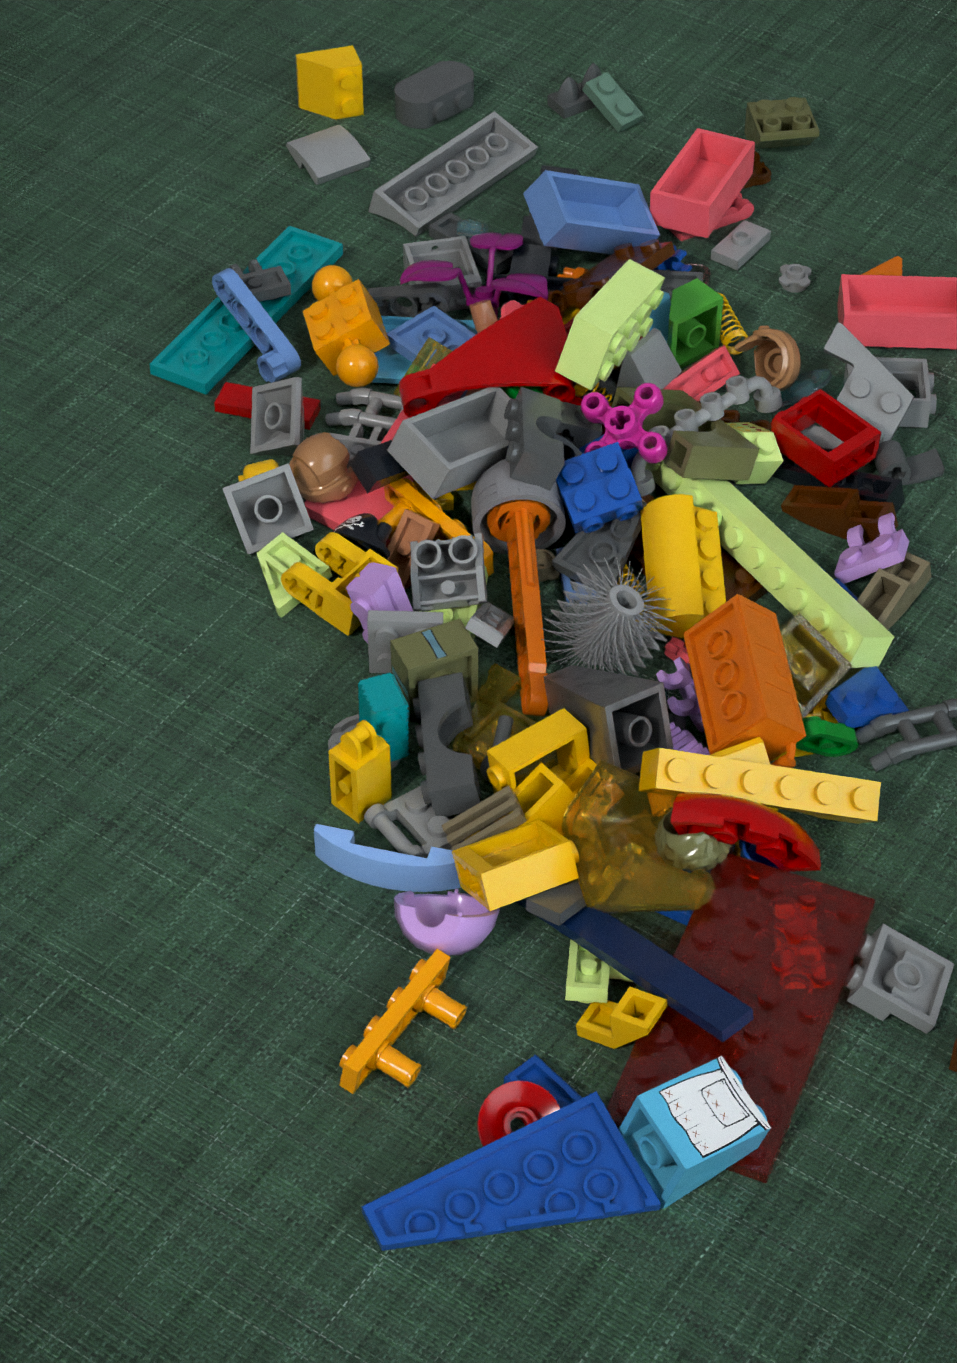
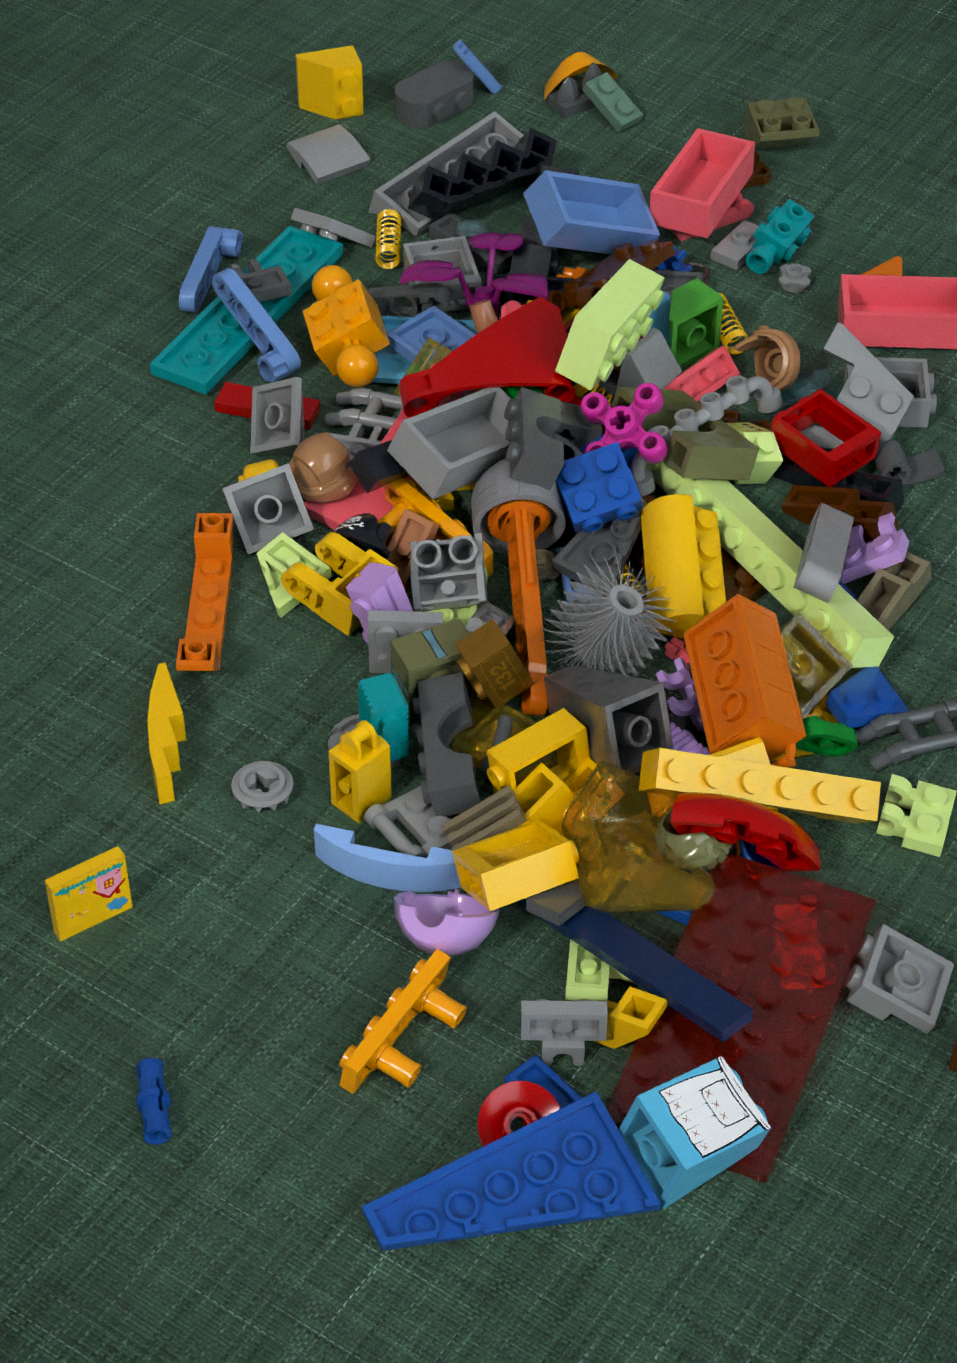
none -> yellow tile [45,846,132,942]
none -> blue pin [136,1058,172,1145]
none -> yellow slope [147,662,186,805]
none -> orange slope [176,513,233,671]
none -> medium blue beam [179,226,243,313]
none -> light grey gear [231,761,294,813]
none -> light grey wing [291,207,376,248]
none -> yellow piece [375,209,402,269]
none -> black brick [408,128,557,221]
none -> medium blue tile [453,39,503,94]
none -> pearl gold brick [455,619,534,709]
none -> light grey plate [521,999,608,1066]
none -> light orange piece [544,52,618,100]
none -> teal brick [746,198,815,274]
none -> light grey beam [793,502,854,603]
none -> yellowish green plate [876,774,957,857]

